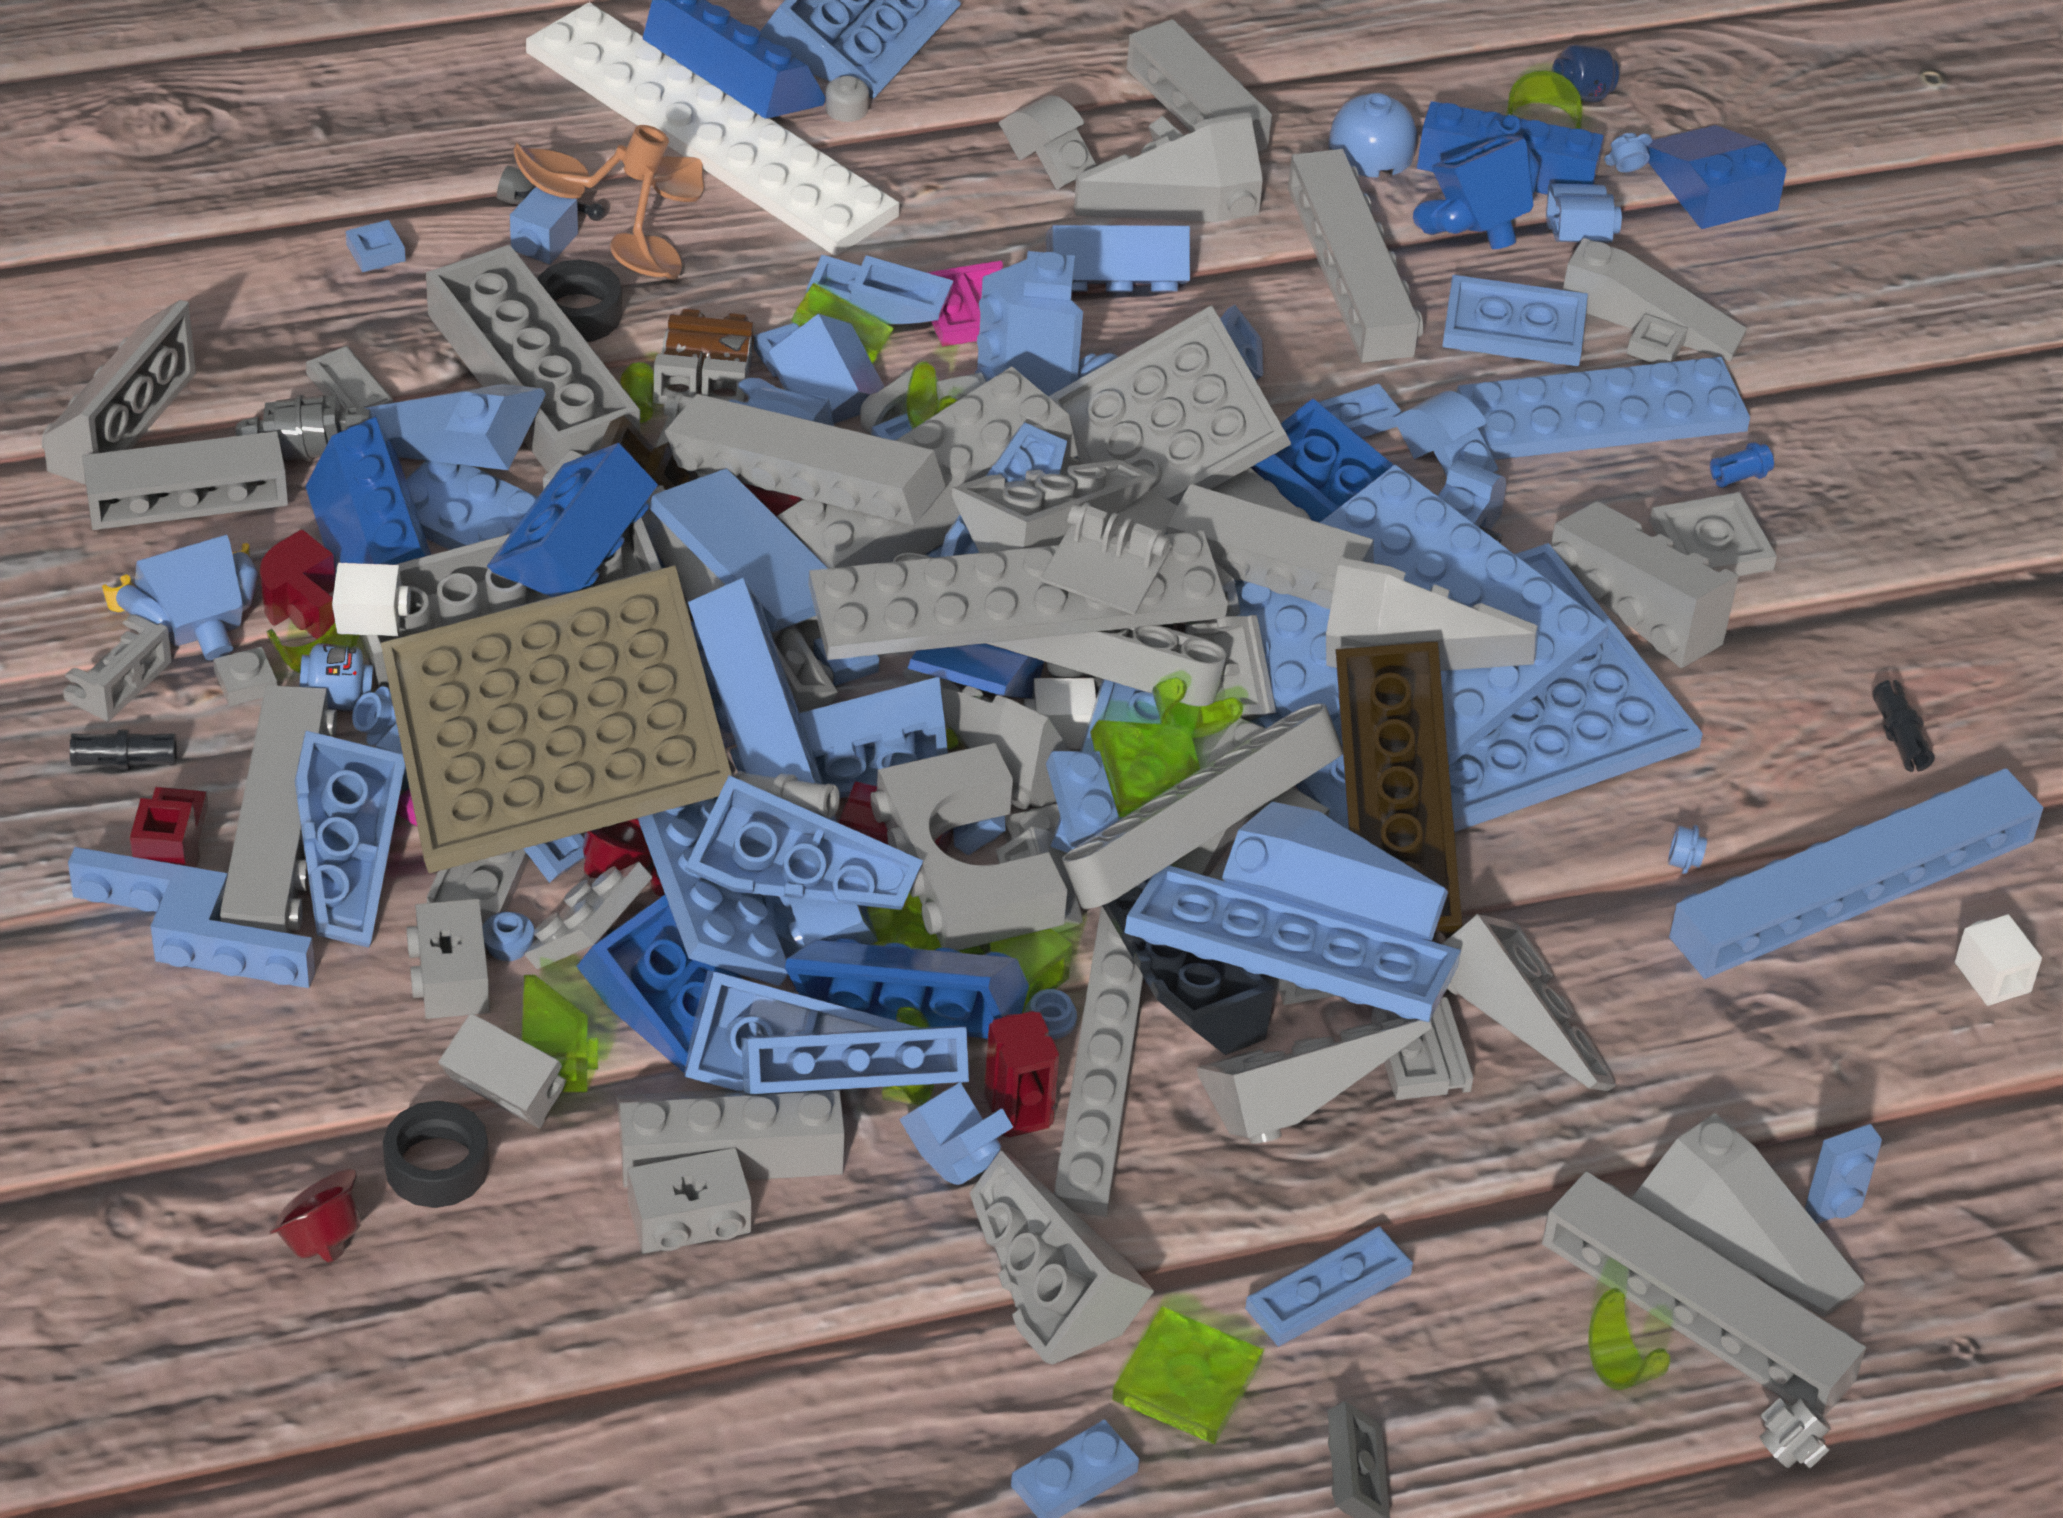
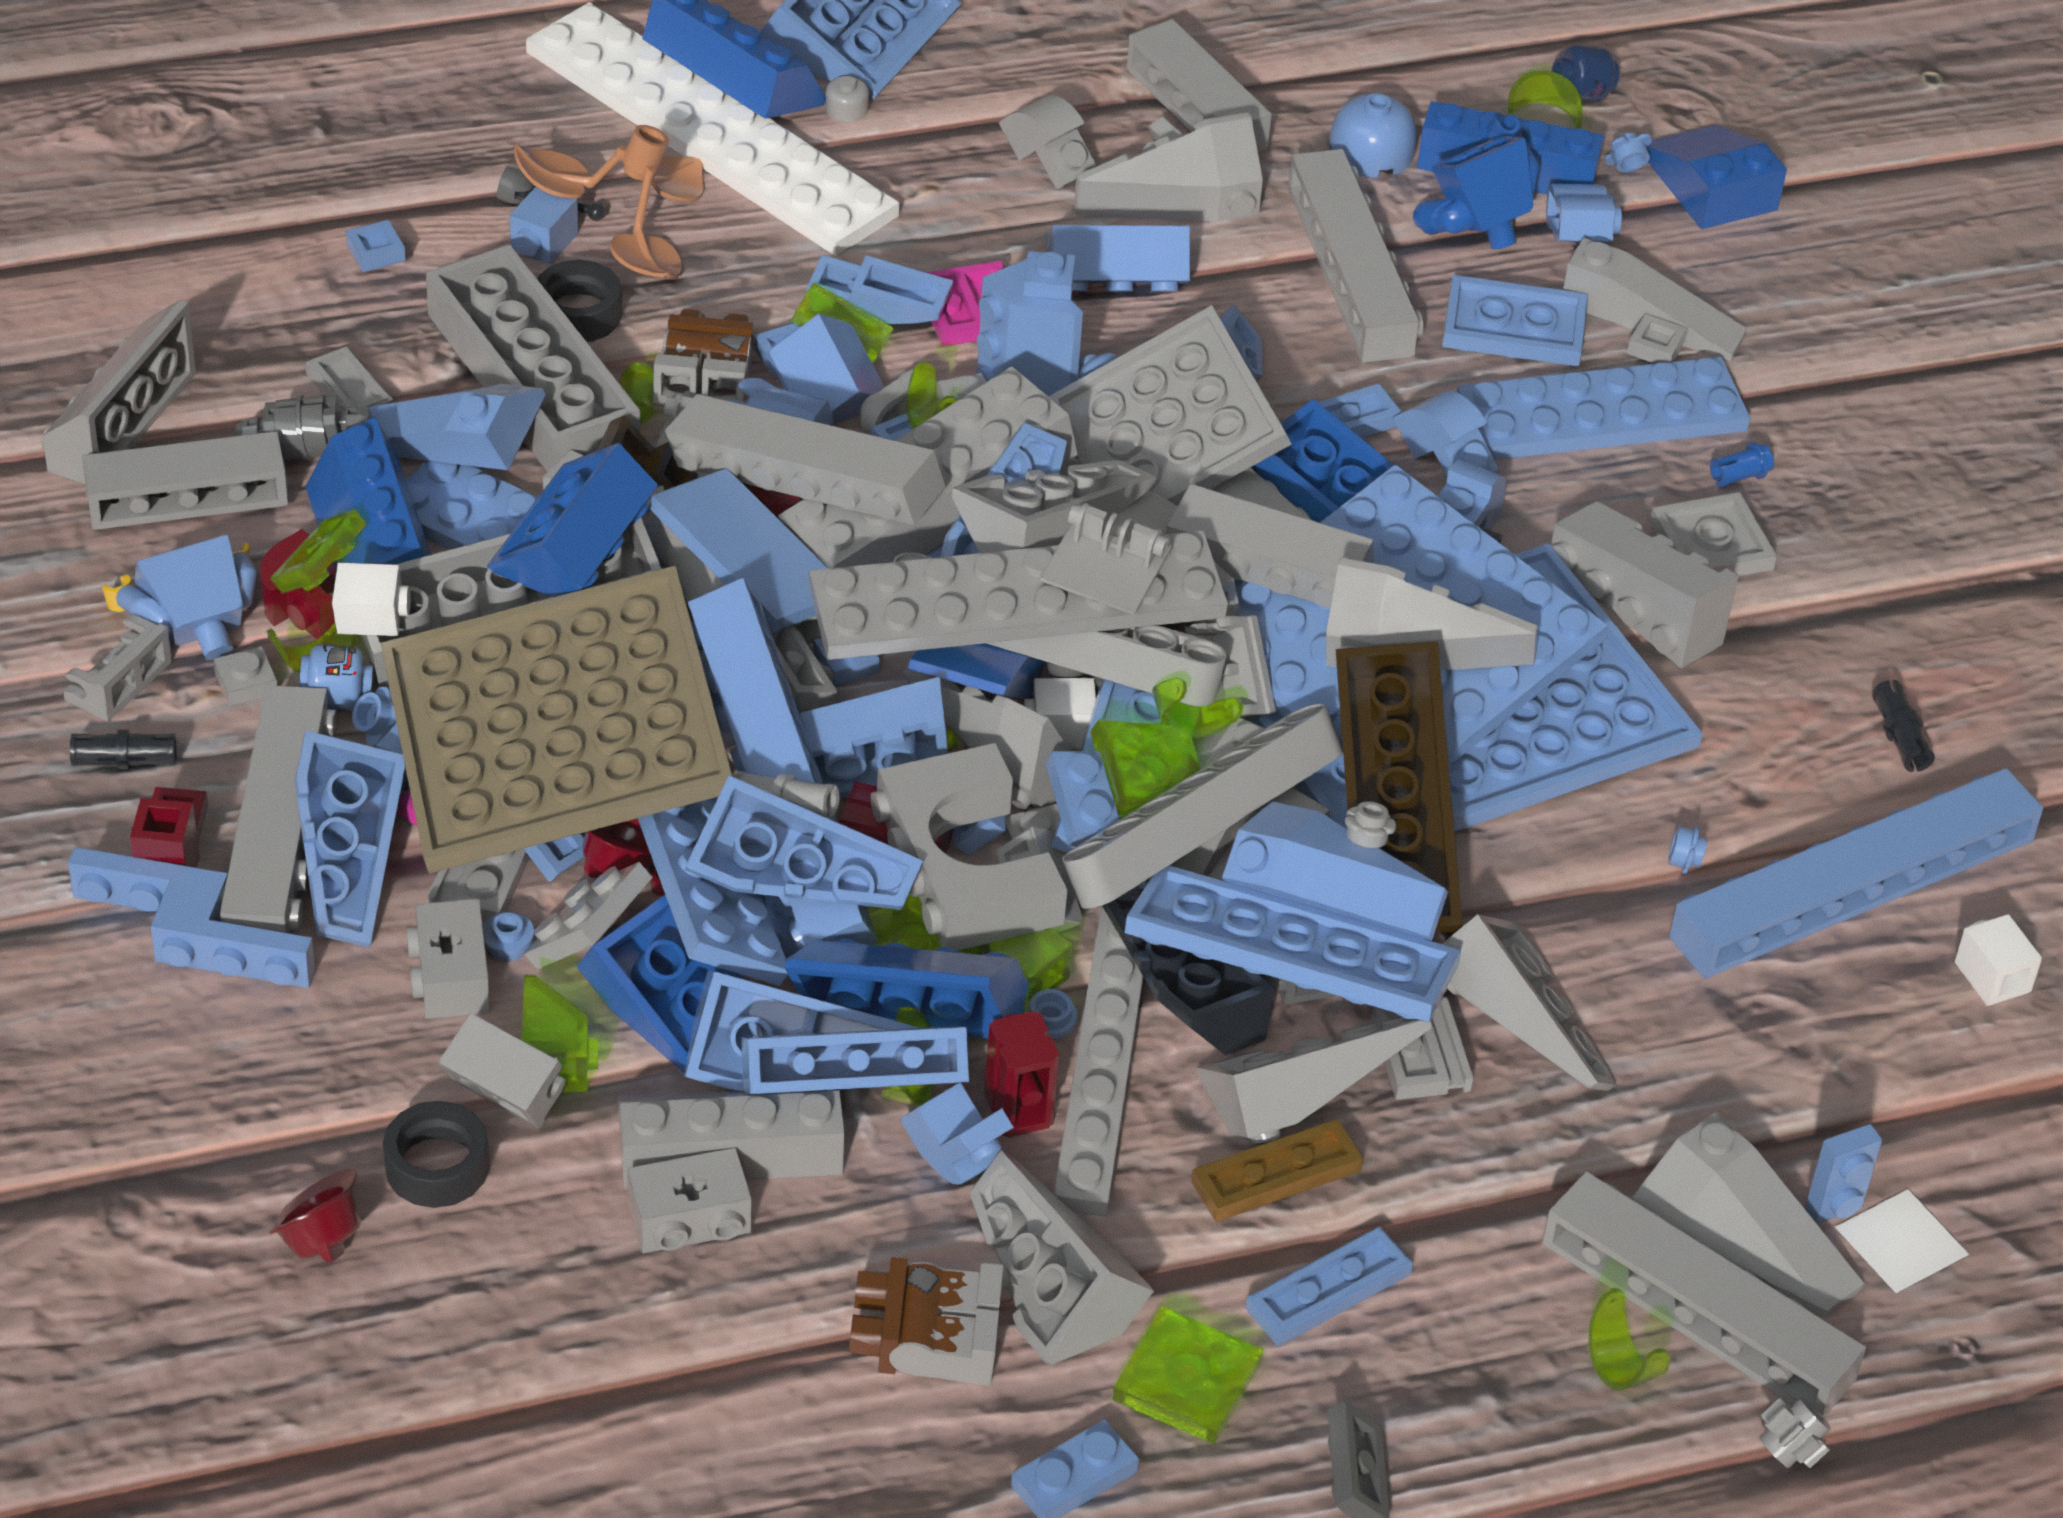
none -> clear neon green plate [271,509,367,593]
none -> hips [849,1257,1003,1386]
none -> pearl gold plate [1191,1119,1363,1222]
none -> light grey plate [1345,802,1396,848]
none -> white sticker [1835,1189,1969,1293]

